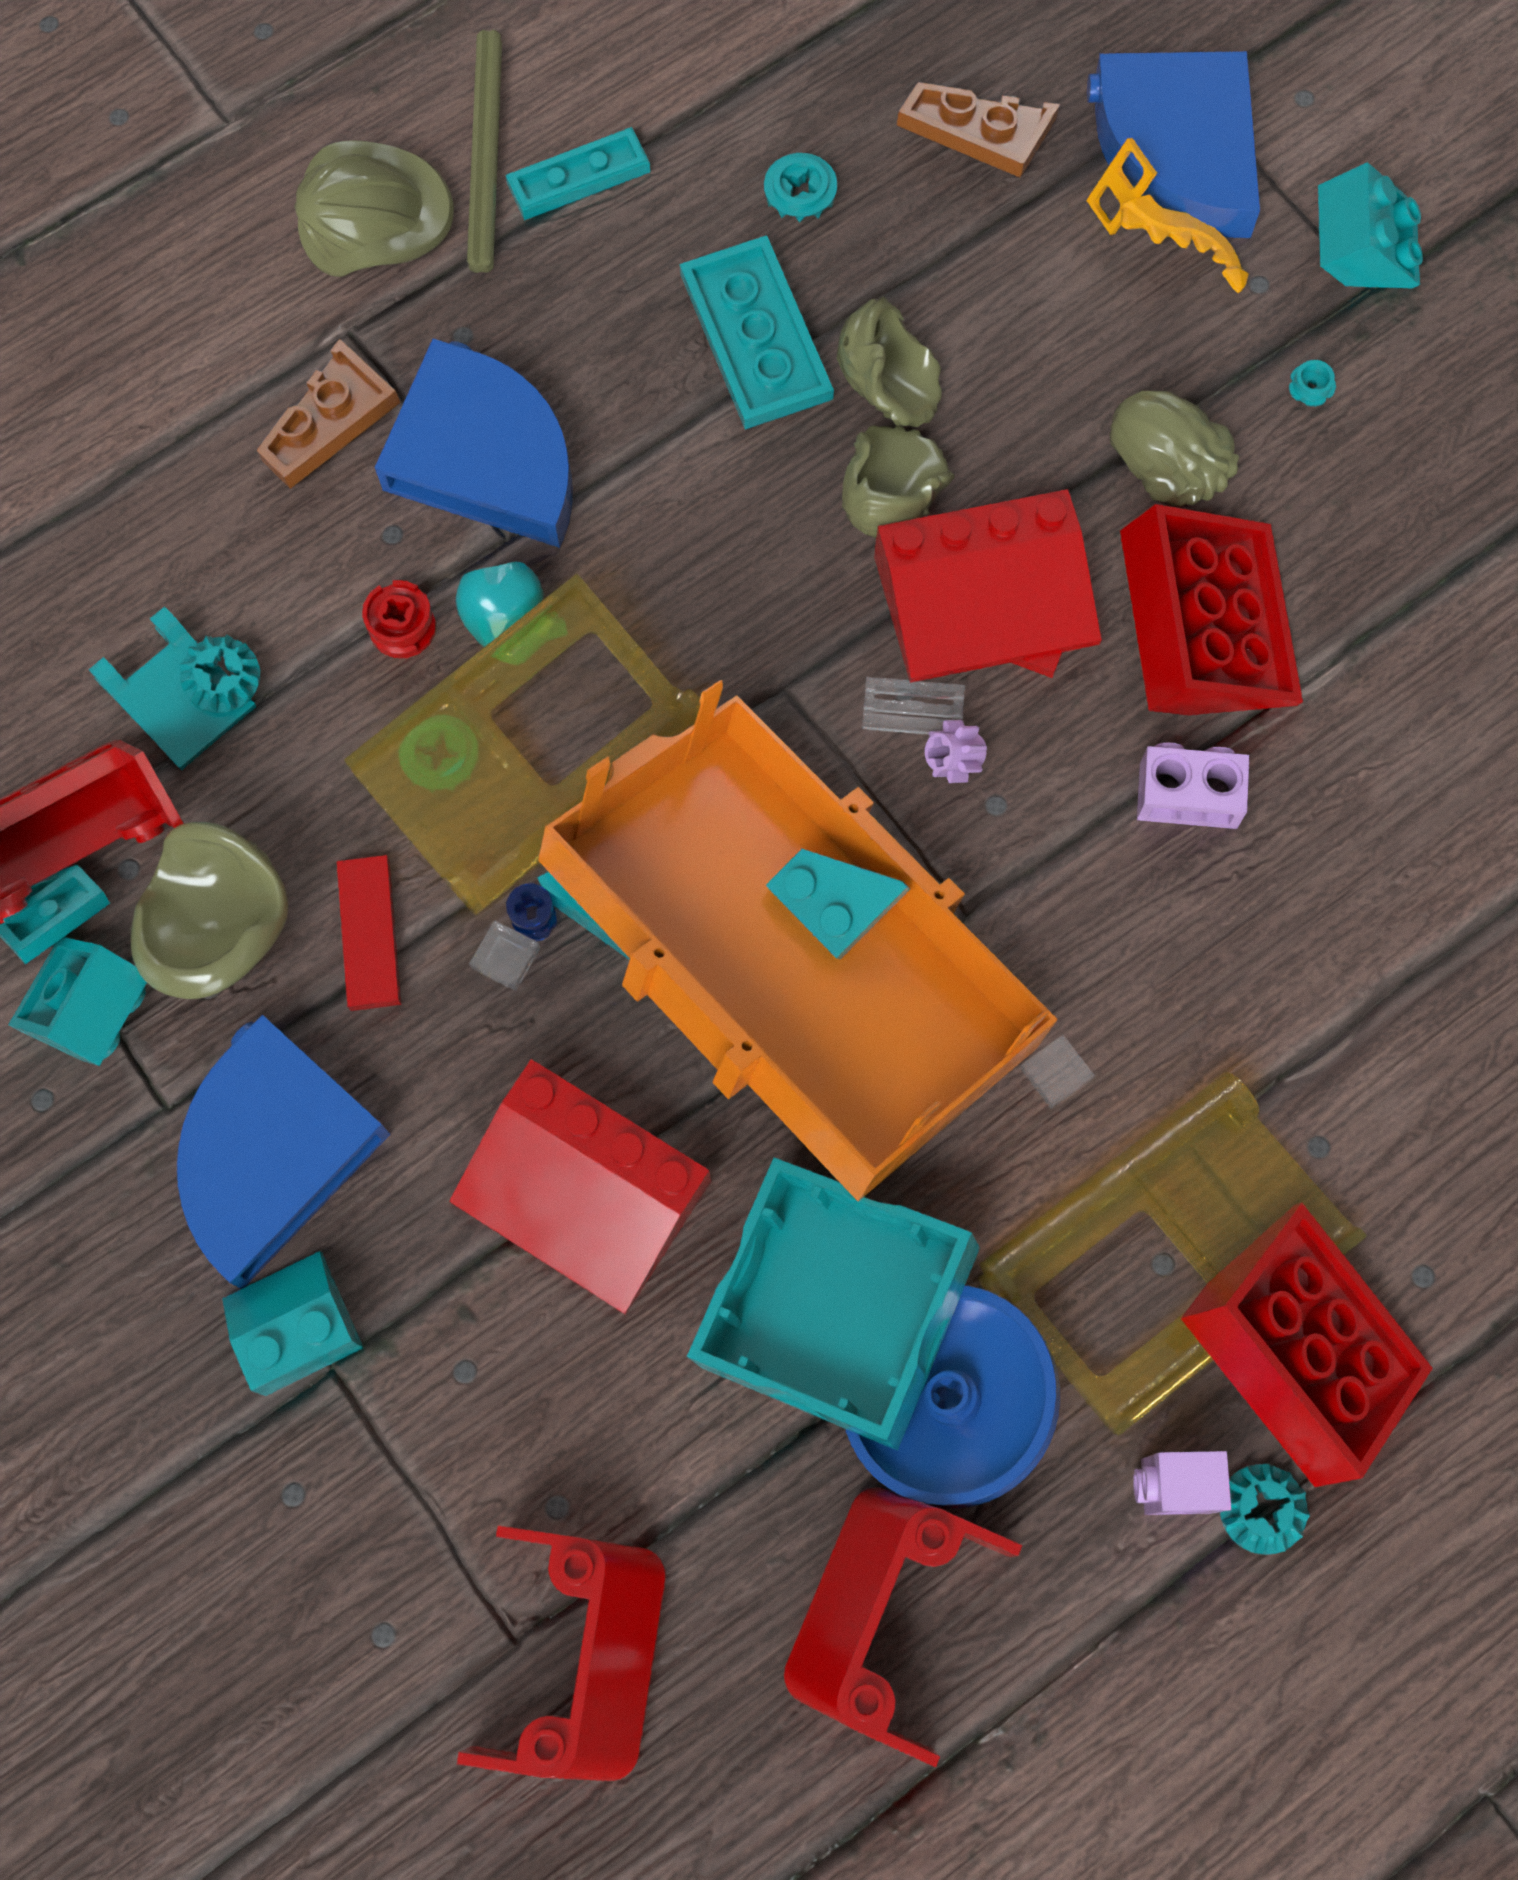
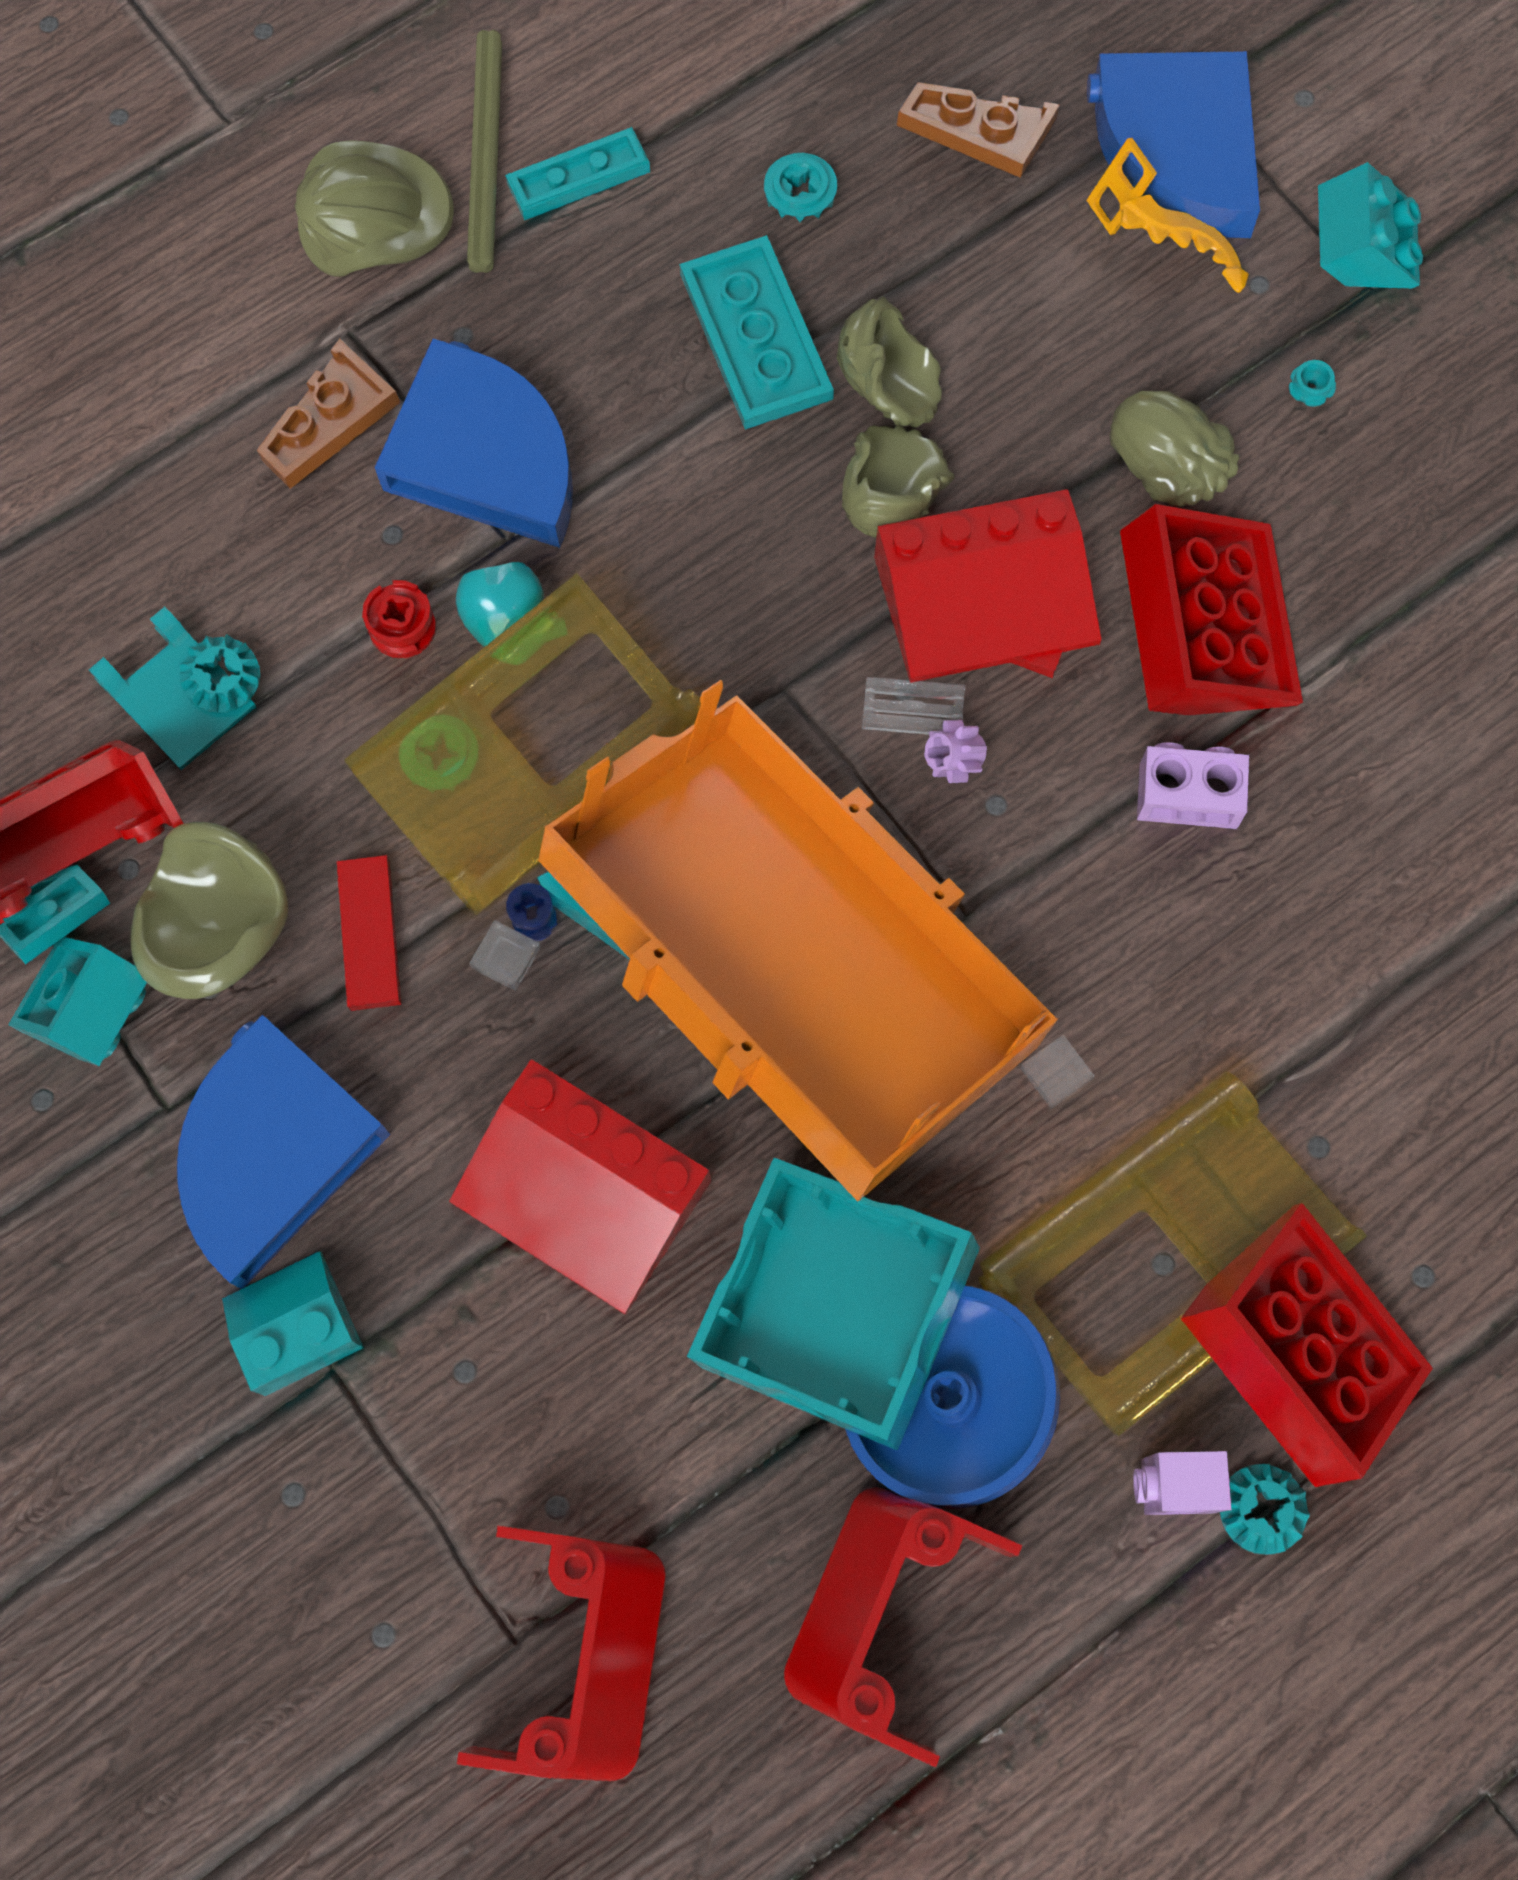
teal wing [766,849,910,959] -> none

